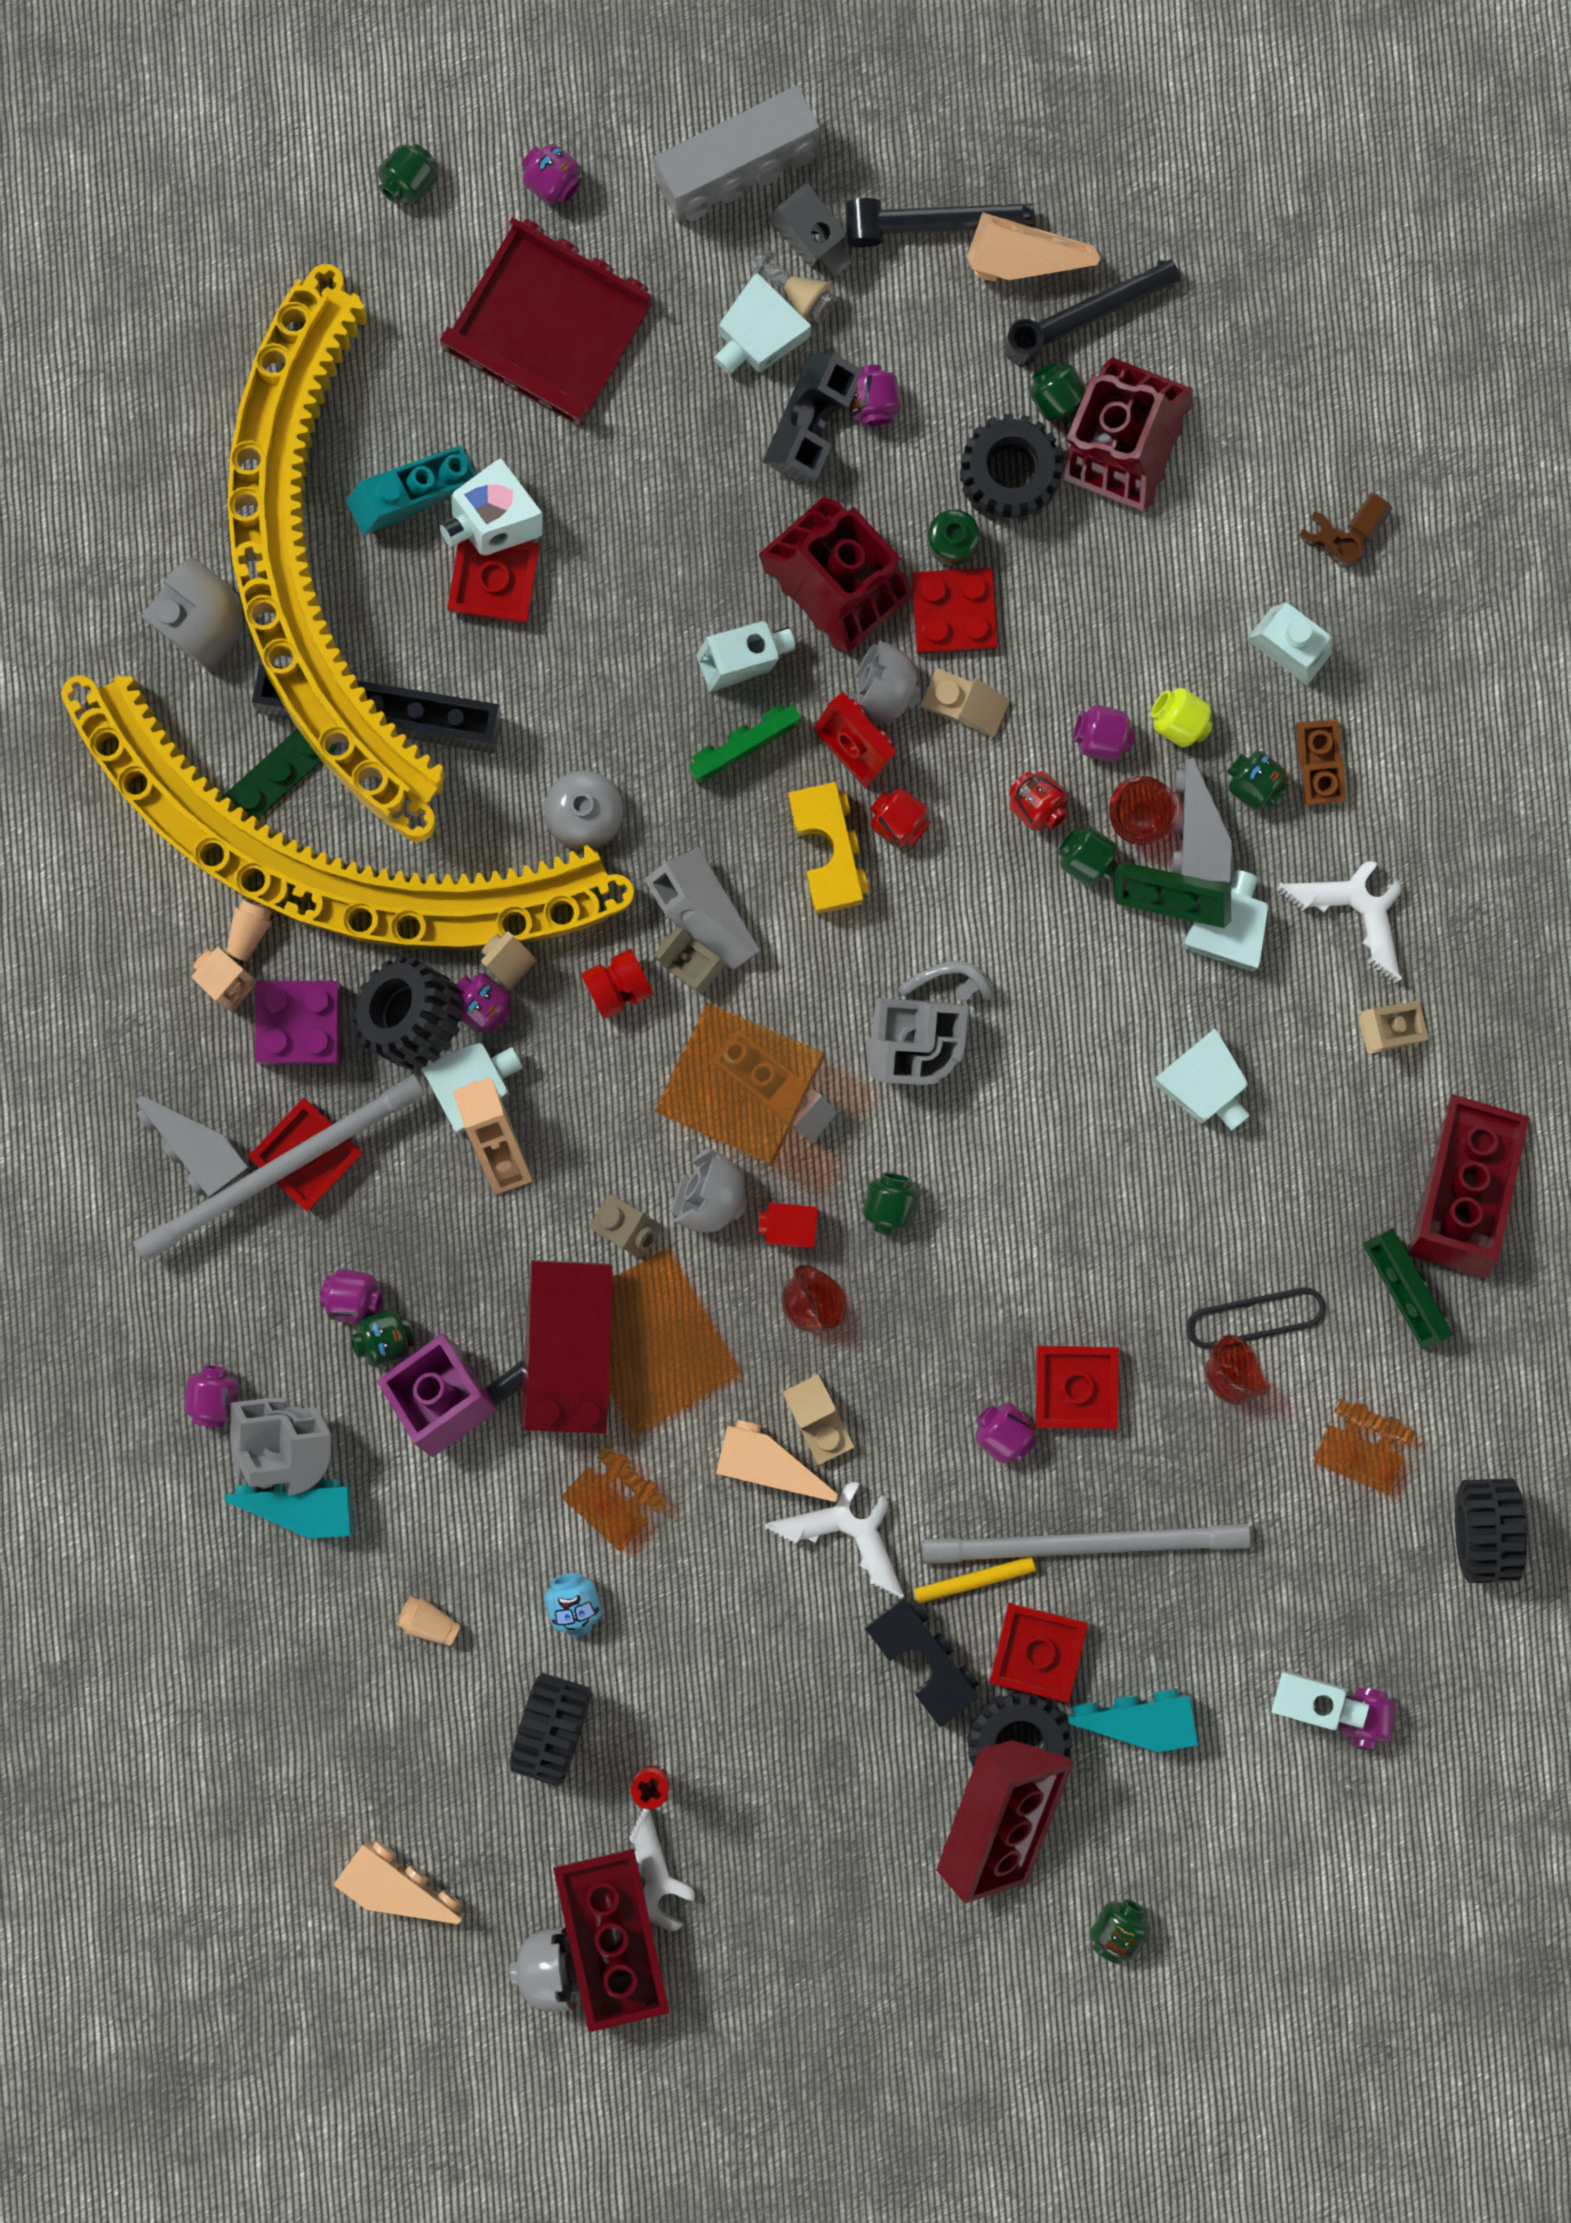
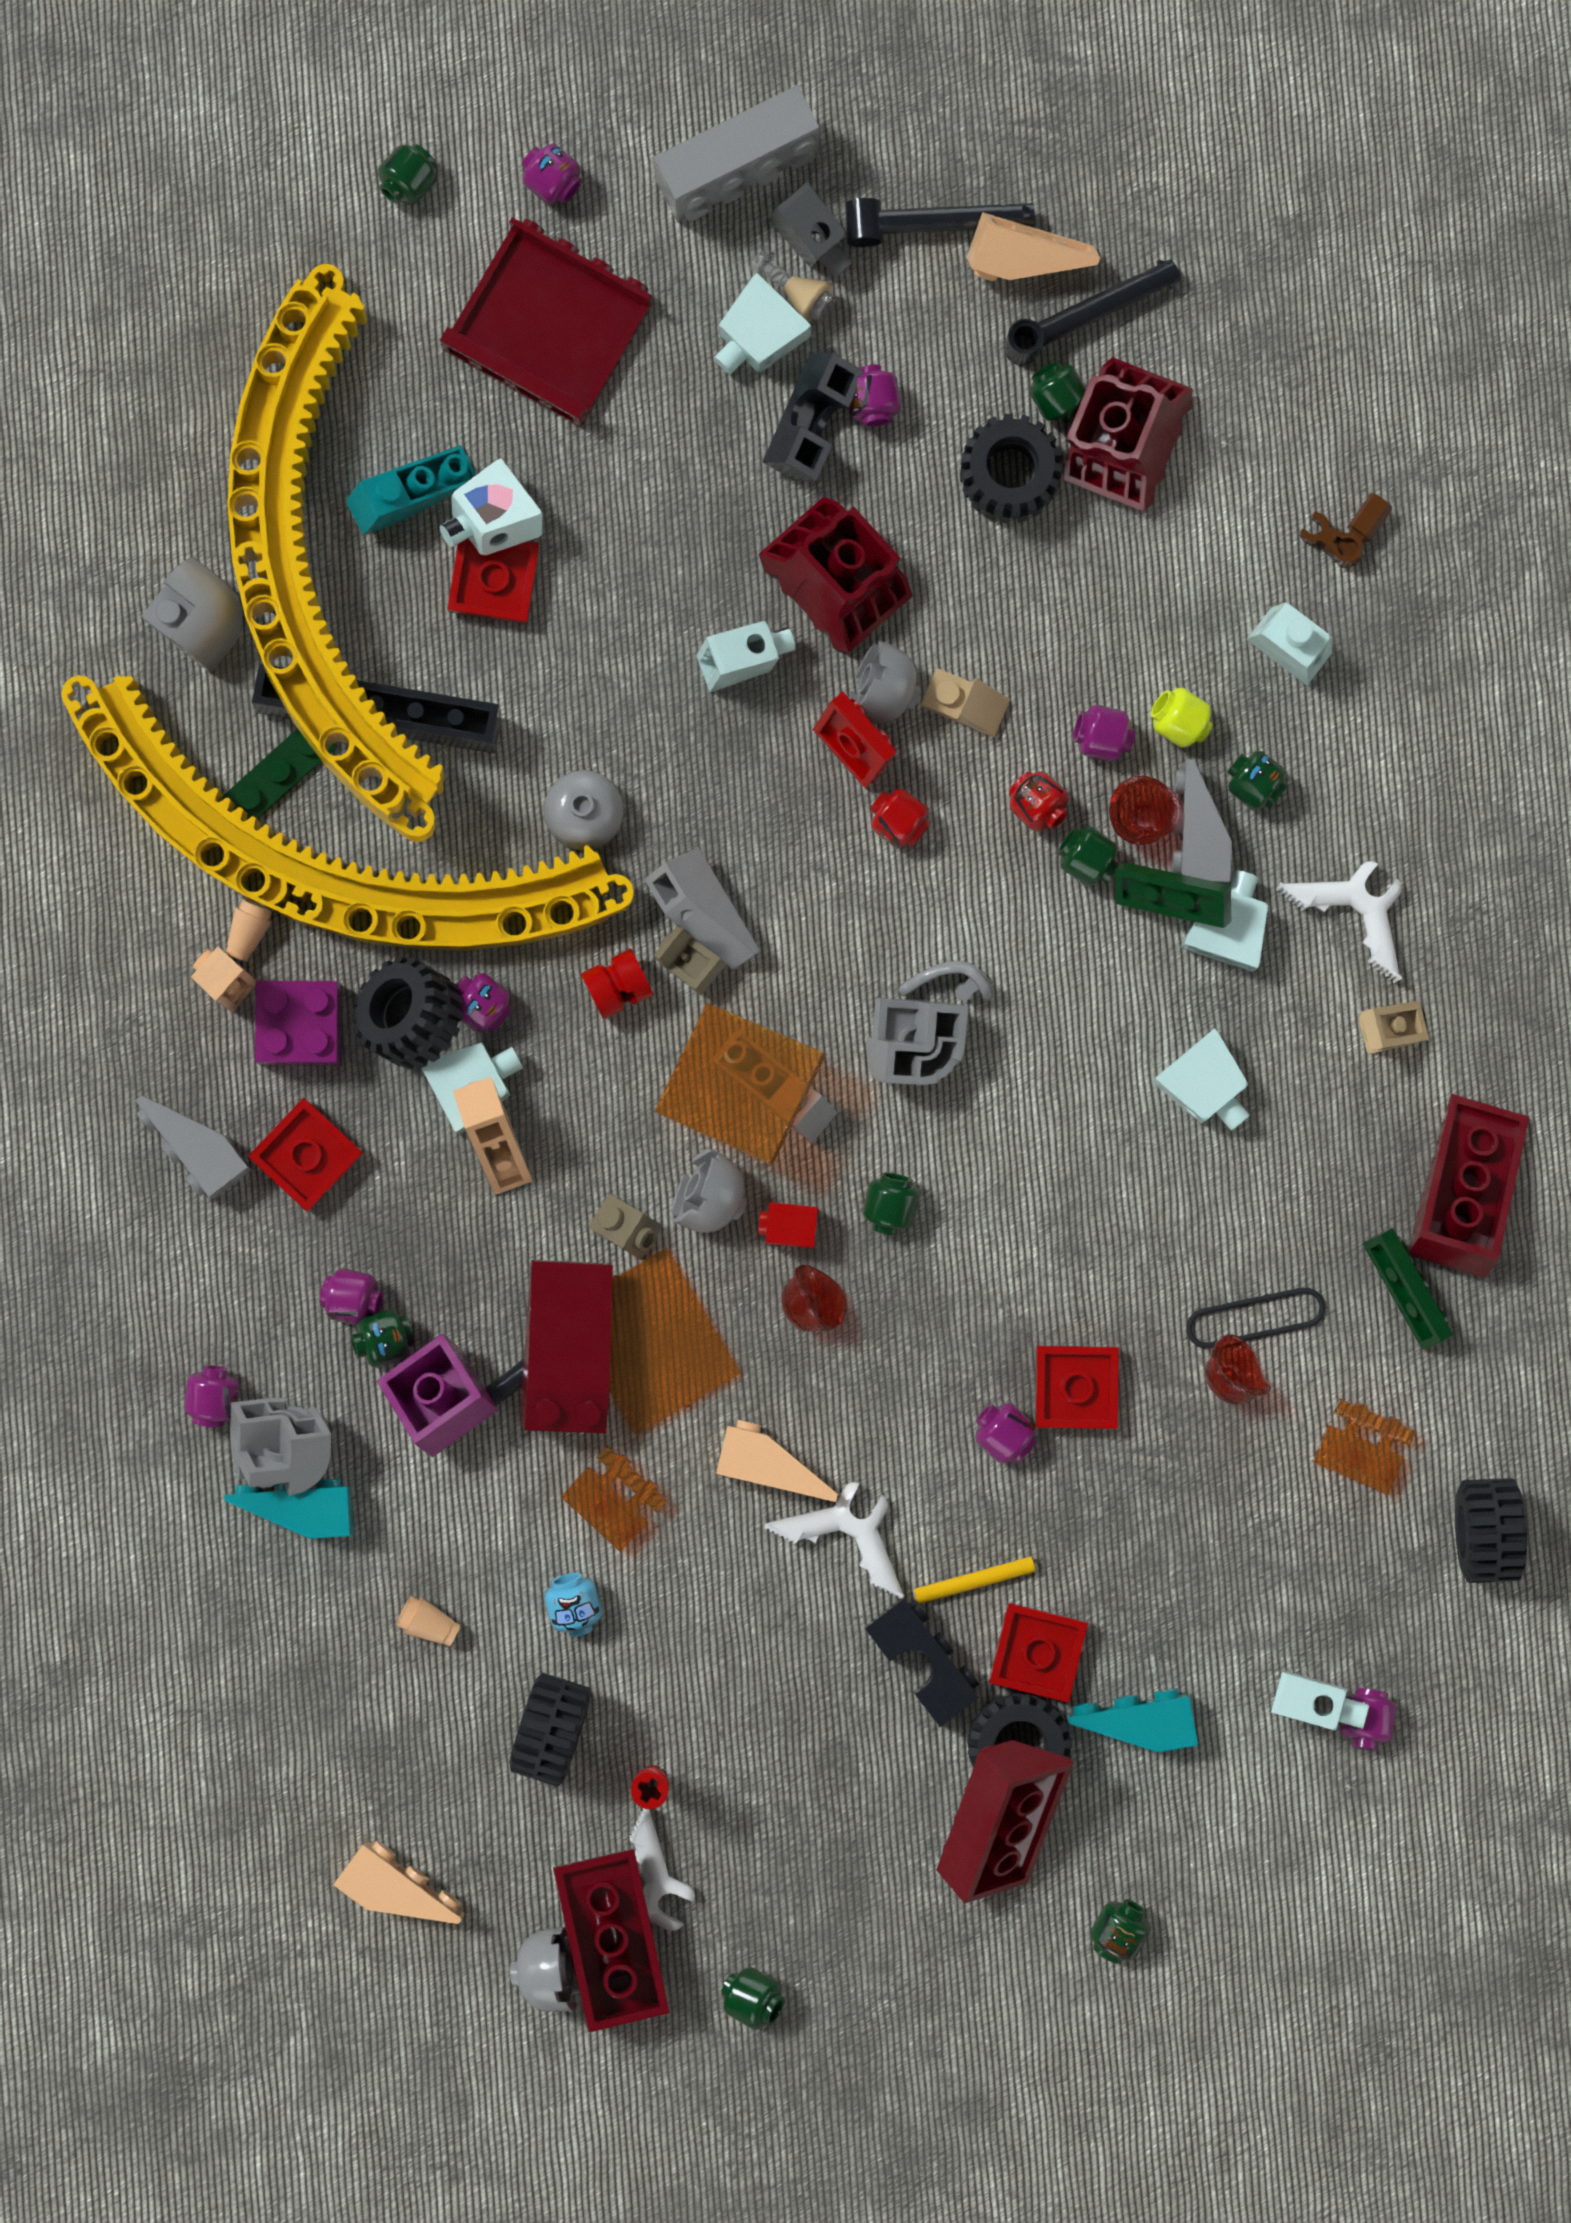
light grey piece [133,1074,427,1262] -> none
tan slope [480,931,537,991] -> none
green plate [689,705,801,785] -> none
tan slope [782,1374,854,1465] -> none
yellow arch [788,782,869,915] -> none
red plate [911,567,997,655] -> none
light grey piece [922,1524,1250,1564] -> none
dark green head [927,509,980,566] -> none
dark orange slope [1296,718,1346,805] -> none
none -> dark green head [721,1967,785,2030]

